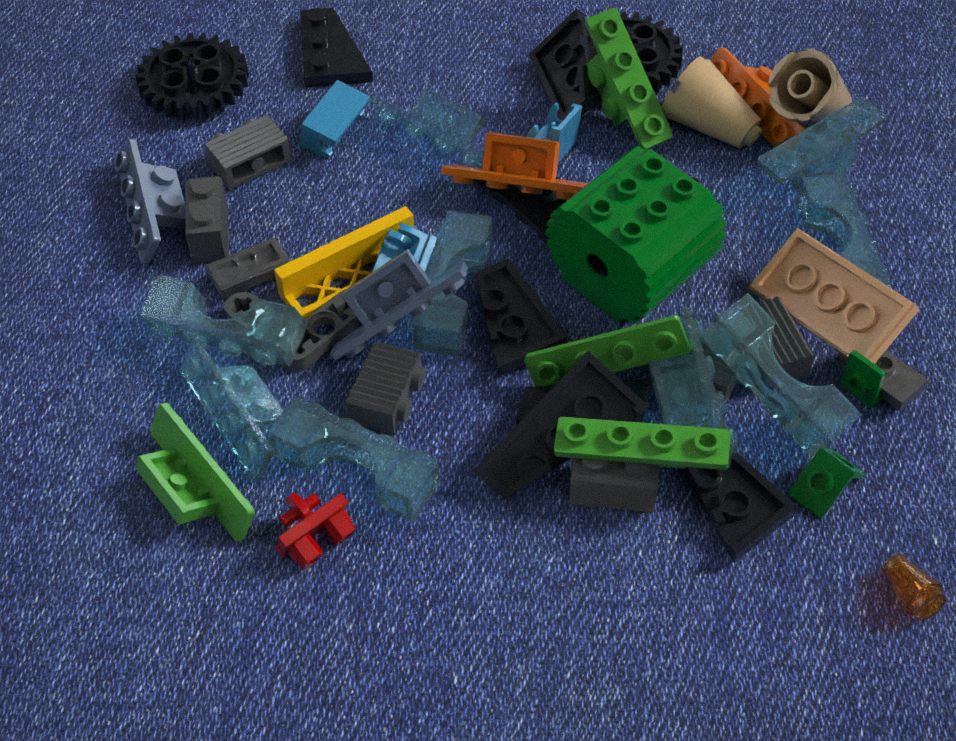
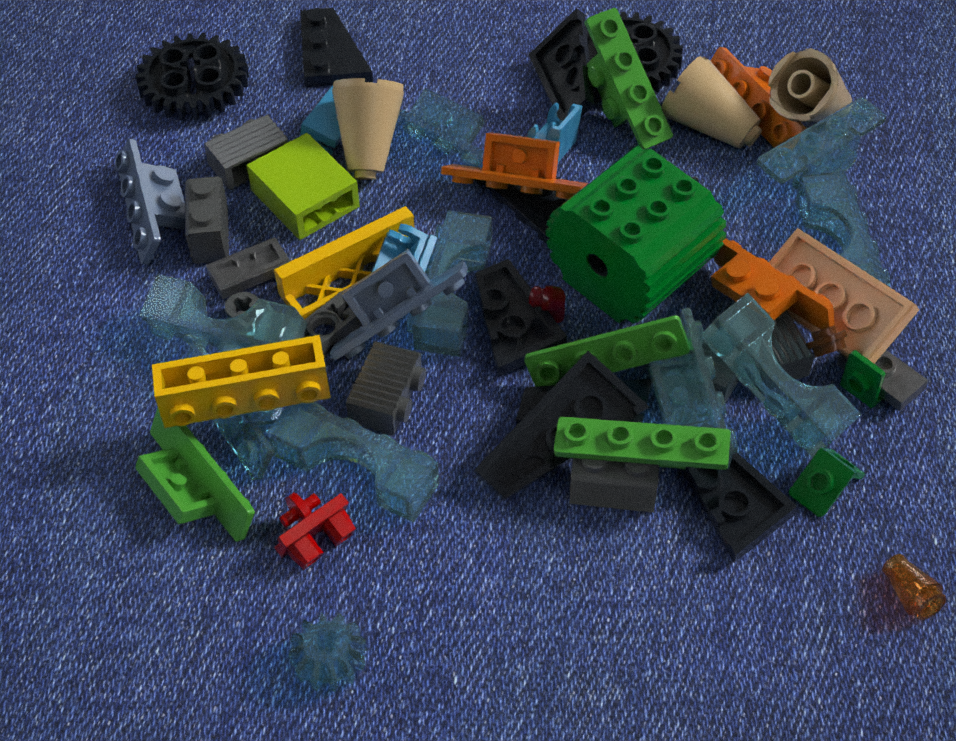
none -> yellow brick [152,335,331,428]
none -> lime brick [247,133,360,240]
none -> clear light blue gear [289,612,367,692]
none -> tan cone [332,78,404,180]
none -> dark red arm [529,285,566,323]
none -> orange bracket [711,238,835,330]
none -> reddish brown plate [806,325,847,358]

